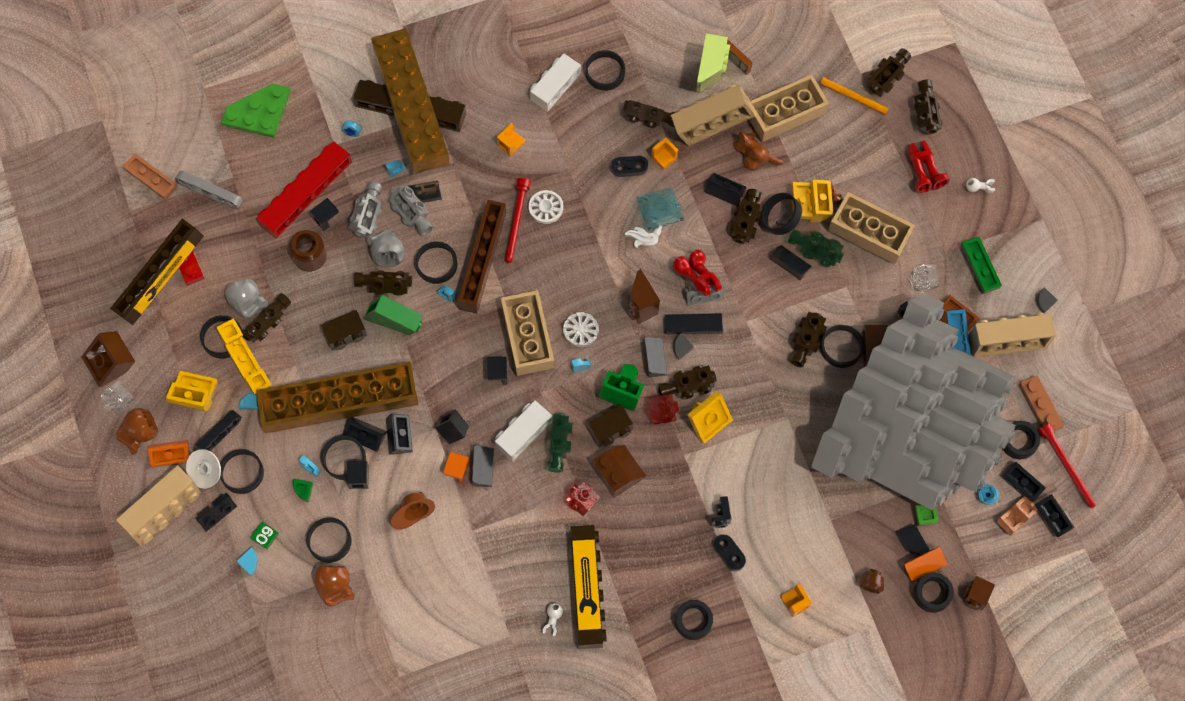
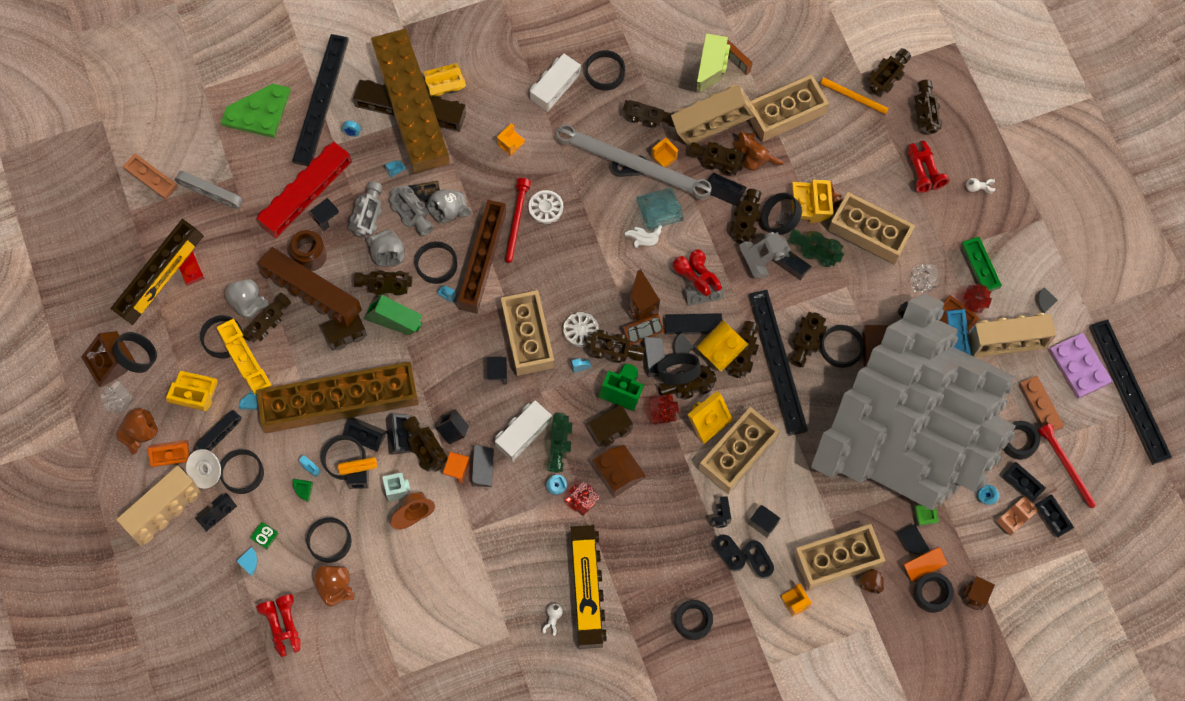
none -> black tyre [112,332,157,373]
none -> red piece [256,594,301,657]
none -> reddish brown brick [258,247,362,327]
none -> black tile [292,34,349,166]
none -> light orange axle [338,457,377,475]
none -> light aqua brick [383,473,410,502]
none -> dark brown brick [402,416,448,472]
none -> yellow brick [422,63,466,97]
none -> light grey piece [427,189,471,223]
none -> medium azure tile [546,474,567,495]
none -> light grey piece [557,124,711,200]
none -> dark brown brick [585,330,645,363]
none -> tile [623,313,664,345]
none -> black tyre [657,353,701,385]
none -> dark brown brick [688,141,744,176]
none -> yellow brick [696,320,748,372]
none -> tan brick [698,407,781,495]
none -> dark brown brick [727,321,759,378]
none -> light grey tile [739,232,791,279]
none -> black plate [744,540,774,579]
none -> black panel [748,505,781,538]
none -> black tile [749,290,808,436]
none -> tan brick [794,524,886,591]
none -> clear red brick [963,284,992,313]
none -> lavender plate [1048,333,1113,399]
none -> black tile [1089,320,1172,465]

